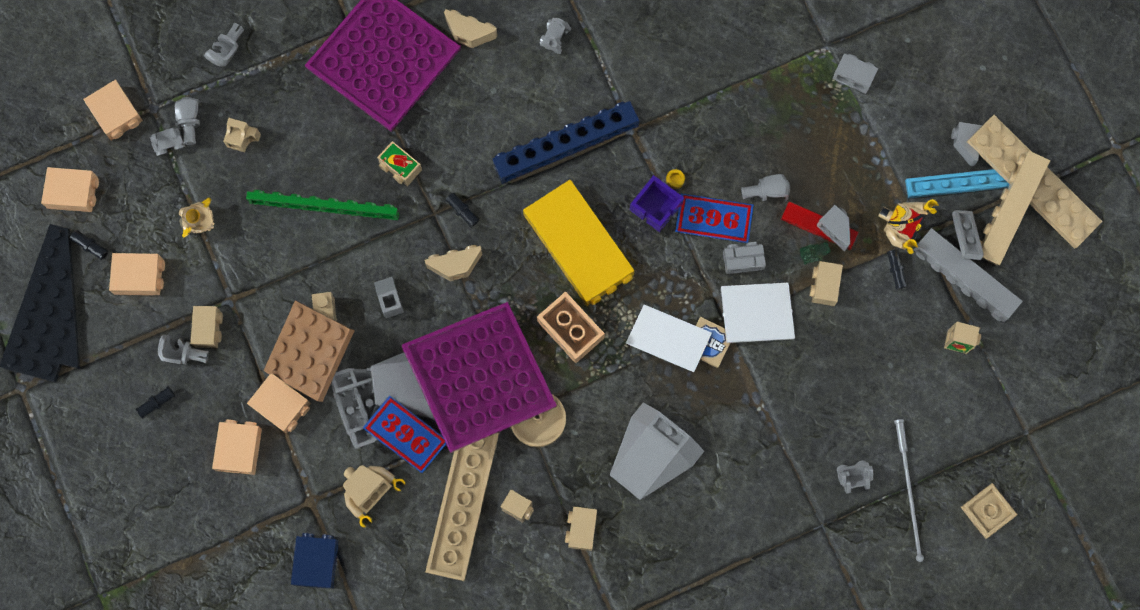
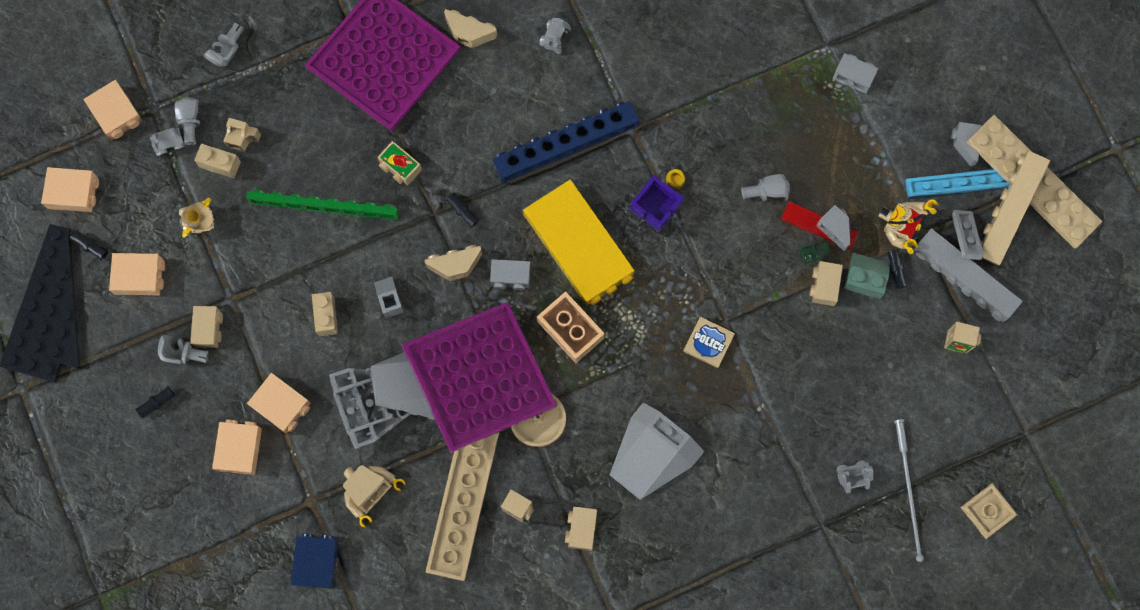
medium nougat plate [264,301,355,402] -> none
sticker [363,395,446,473] -> none
white sticker [626,305,712,372] -> none
sticker [675,194,754,243] -> none
white piece [721,283,795,343] -> none
light grey brick [723,242,766,274] -> none
none -> tan brick [194,144,241,179]
none -> light grey brick [490,259,531,291]
none -> sand green slope [843,253,890,299]

